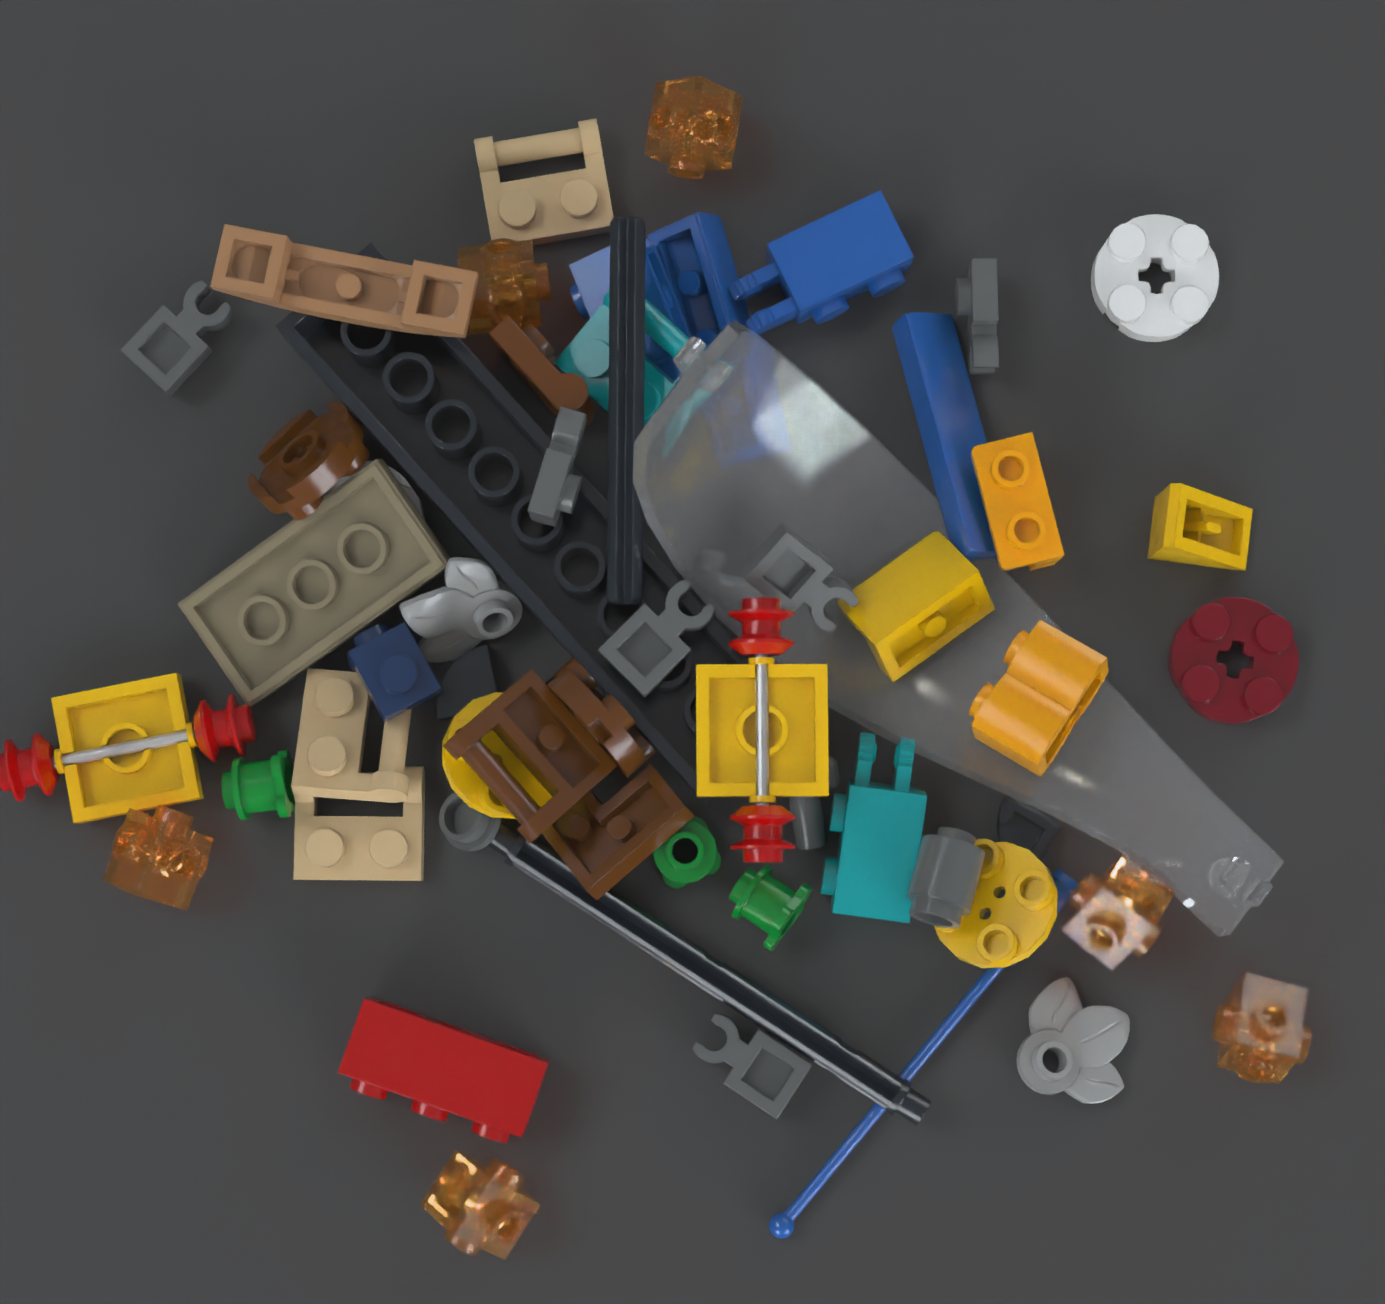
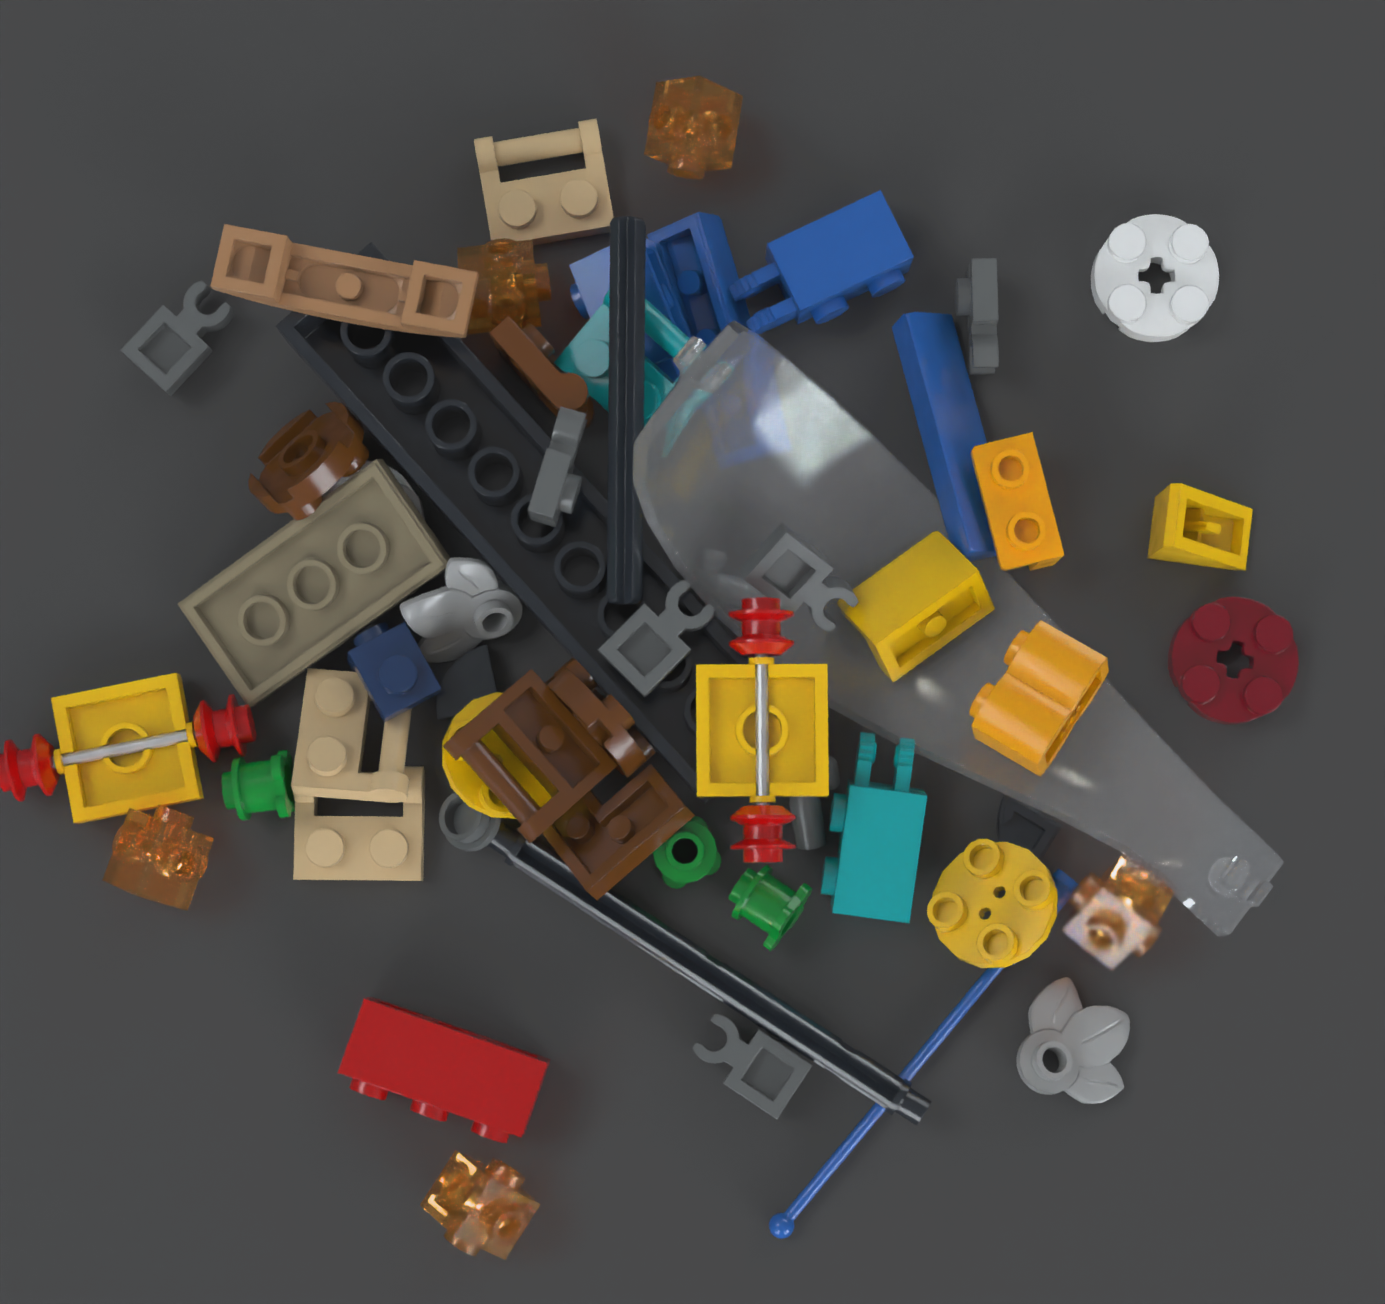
dark grey brick [906,827,986,929] -> none
clear orange brick [1211,972,1312,1083] -> none

